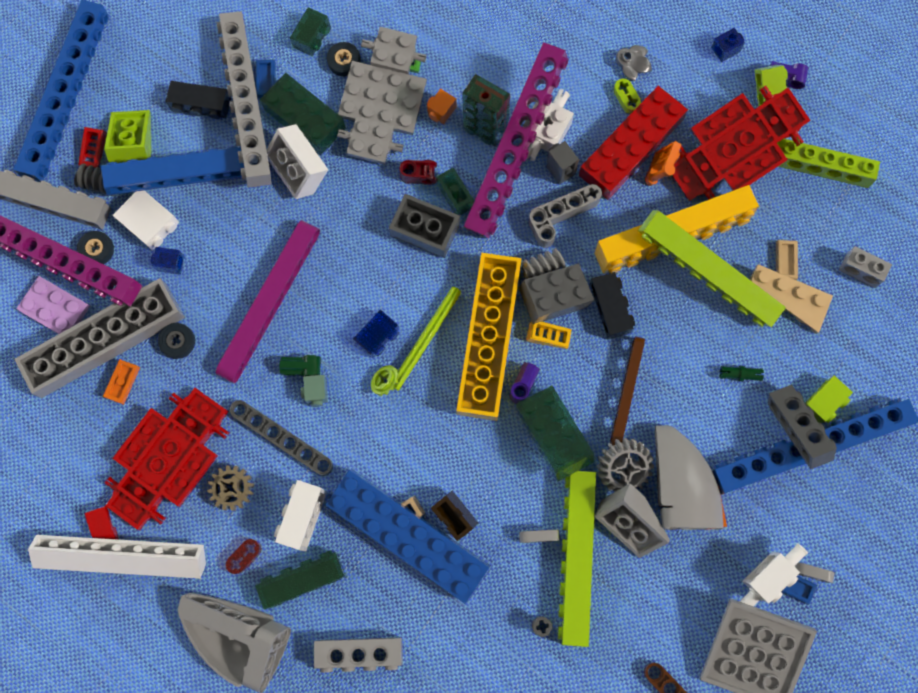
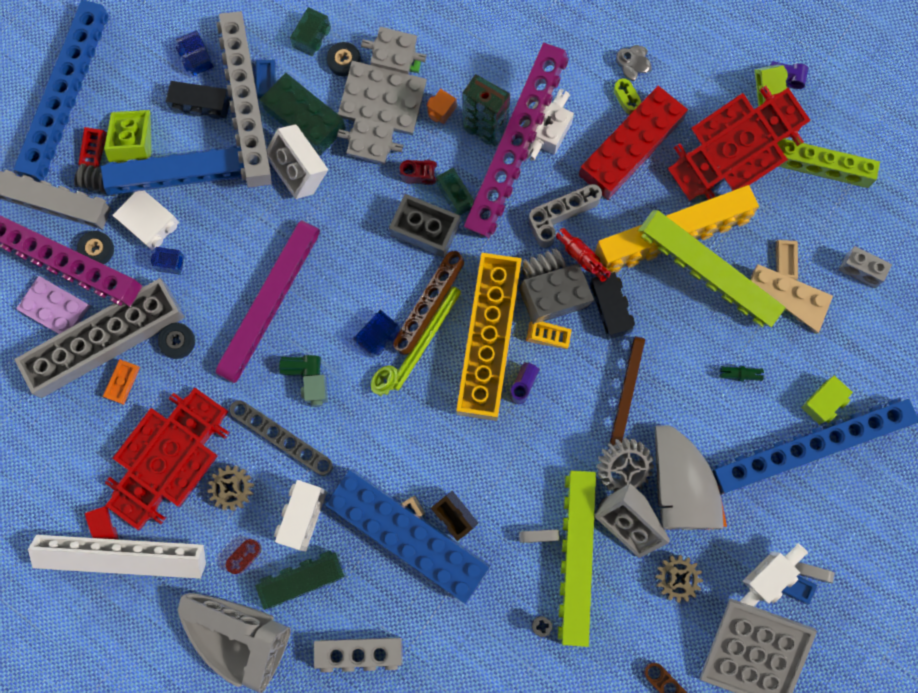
clear green brick [516,385,594,482] -> none
dark grey brick [546,141,579,185] -> none
orange plate [645,141,681,186] -> none
clear blue brick [711,27,745,63] -> none
dark grey brick [768,384,837,470] -> none
none -> clear blue brick [175,30,214,76]
none -> reddish brown beam [393,251,464,355]
none -> red pin [556,228,611,282]
none -> dark tan gear [655,555,703,603]

